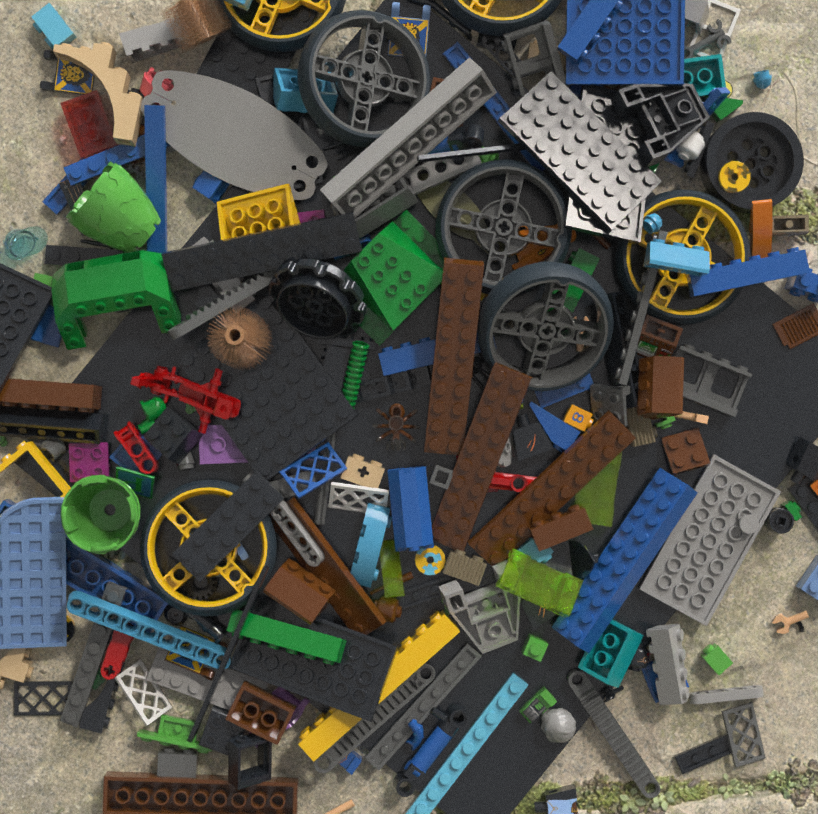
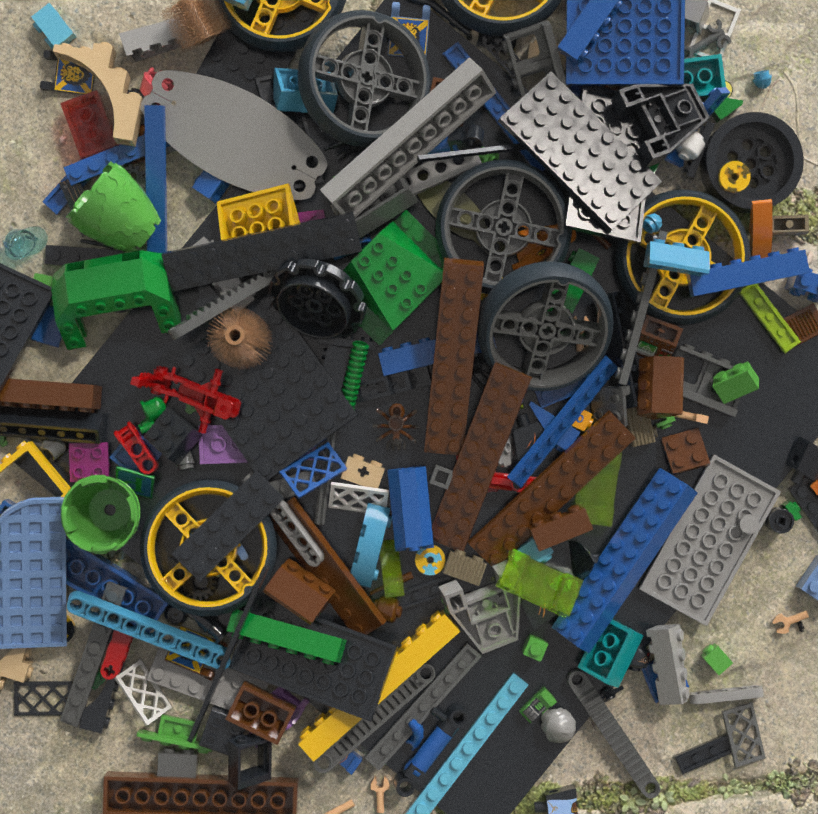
none -> light nougat bar [371,776,390,813]
none -> blue tile [507,356,618,488]
none -> bright green brick [713,361,759,404]
none -> lime tile [740,284,801,354]

